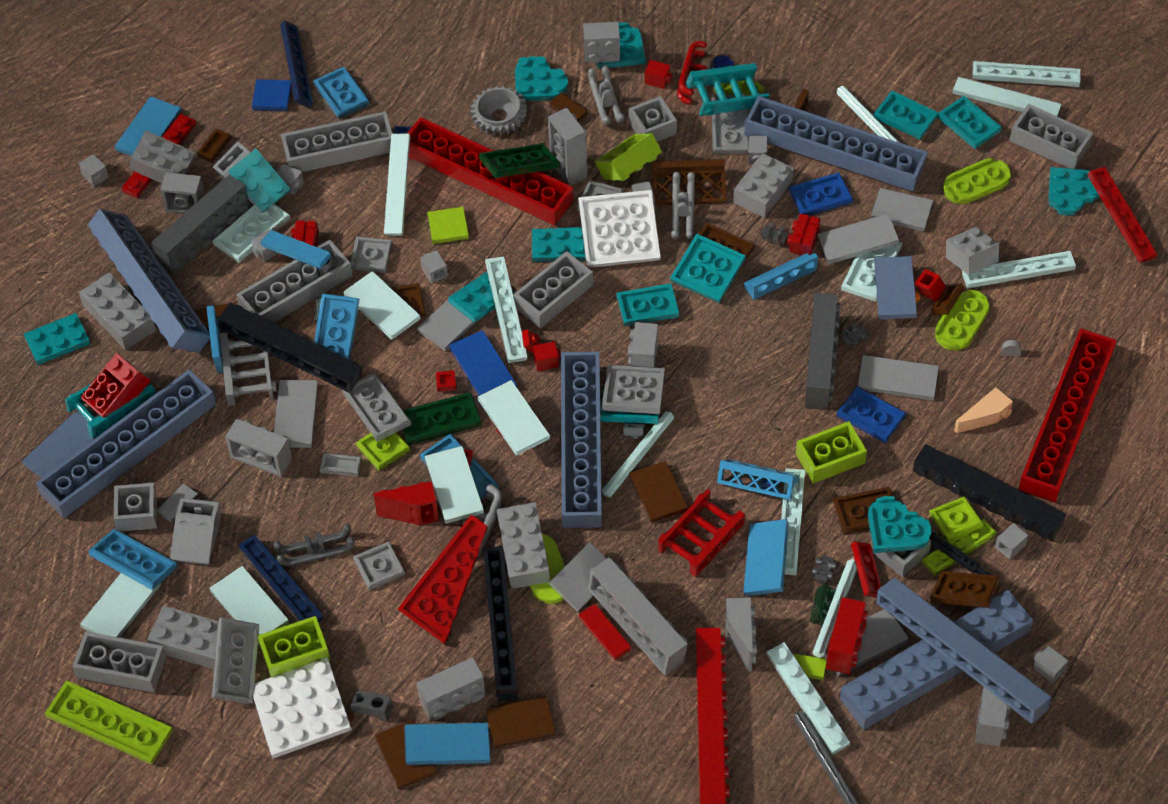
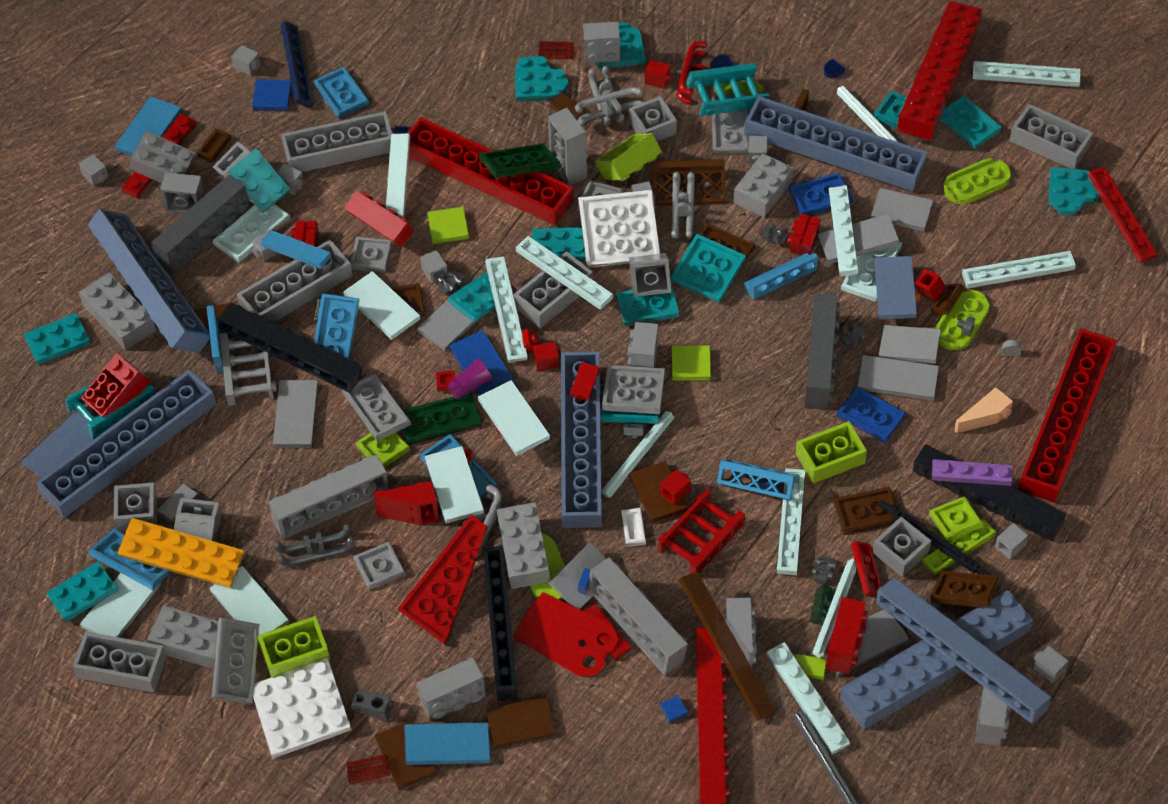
lime plate [44,680,173,765] -> none
light grey brick [225,419,292,477] -> none
dark blue plate [238,534,324,623] -> none
light grey tile [320,453,362,477] -> none
light grey gear [470,86,527,136] -> none
dark azure tile [743,519,789,596] -> none
teal plate [868,496,931,553] -> none
light grey brick [946,227,999,275] -> none
light aqua tile [953,77,1061,117] -> none
none -> teal plate [46,561,118,623]
none -> light orange plate [117,518,245,589]
none -> light grey brick [231,45,261,76]
none -> light grey brick [268,454,389,540]
none -> brick [344,190,414,248]
none -> clear red tile [347,754,390,784]
none -> flat silver piece [438,270,464,295]
none -> magenta plant [447,358,493,399]
none -> red piece [513,592,619,676]
none -> light aqua plate [516,236,613,310]
none -> clear red tile [538,41,574,59]
none -> red tile [570,362,600,401]
none -> light grey piece [575,87,644,126]
none -> blue tile [578,568,591,595]
none -> white tile [621,508,646,547]
none -> light grey slope [629,253,671,297]
none -> red brick [660,469,691,505]
none -> blue tile [660,695,688,723]
none -> lime tile [672,345,711,381]
none -> reddish brown tile [679,572,776,721]
none -> clear blue tile [823,58,845,79]
none -> light aqua plate [829,185,858,277]
none -> light grey tile [879,325,941,364]
none -> red brick [897,0,983,141]
none -> medium lavender plate [932,459,1012,486]
none -> dark grey tile [957,316,976,336]

